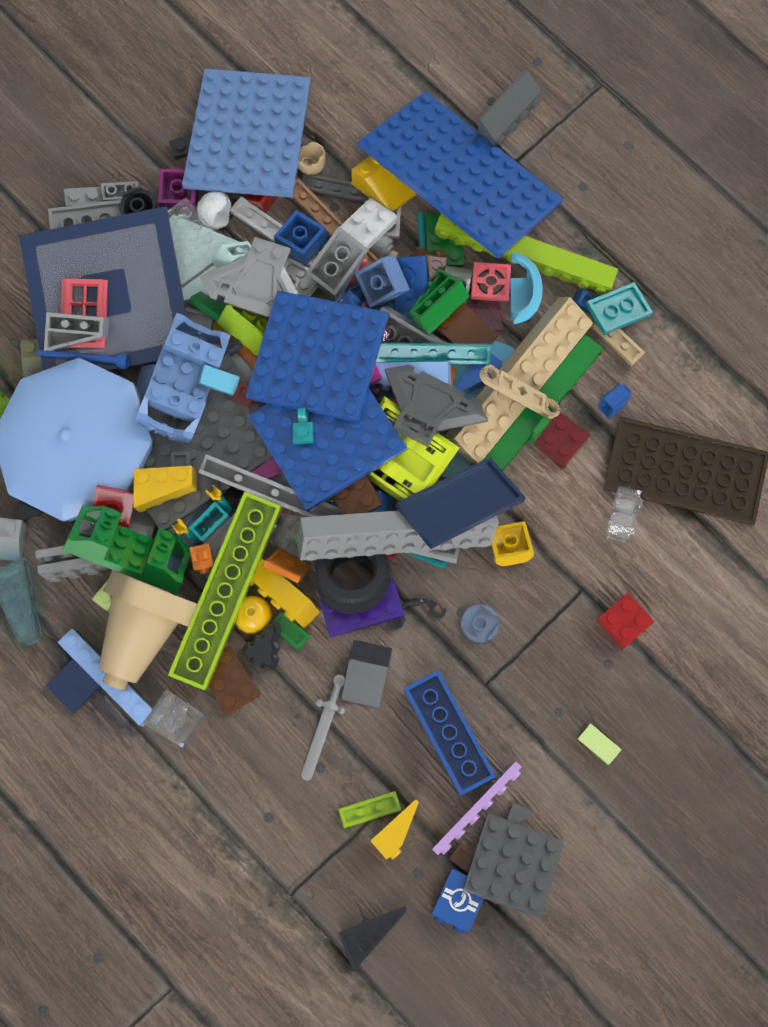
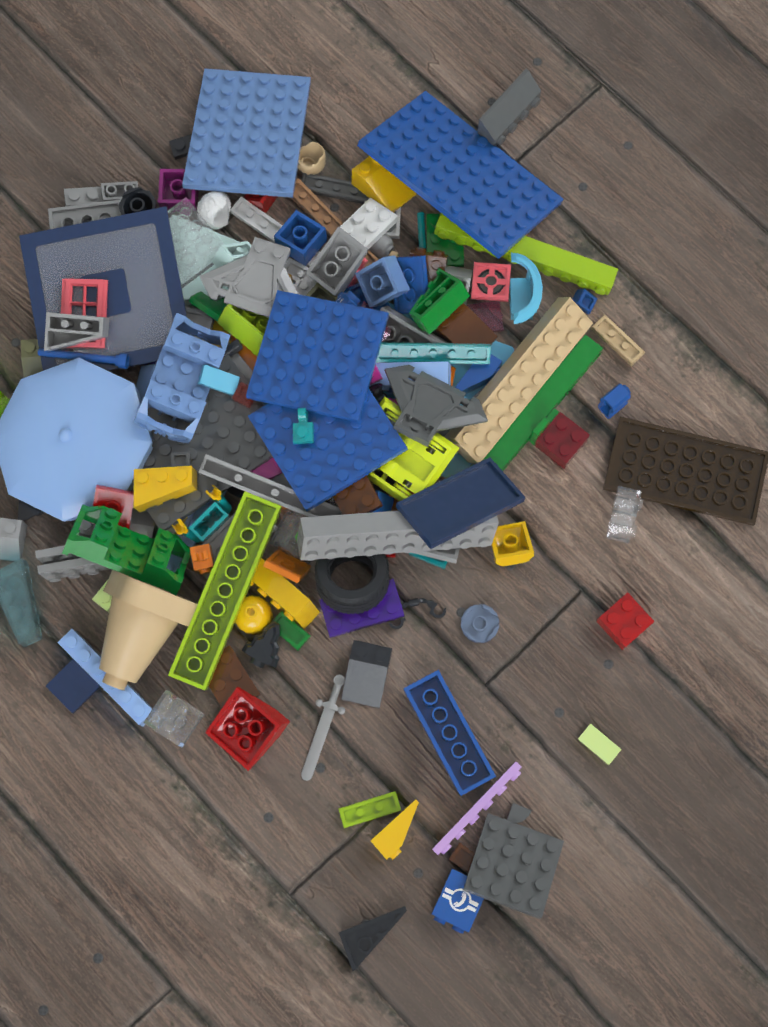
tan piece [479,365,560,419] -> none
teal plate [586,282,653,335] -> none
none -> red slope [205,687,290,771]

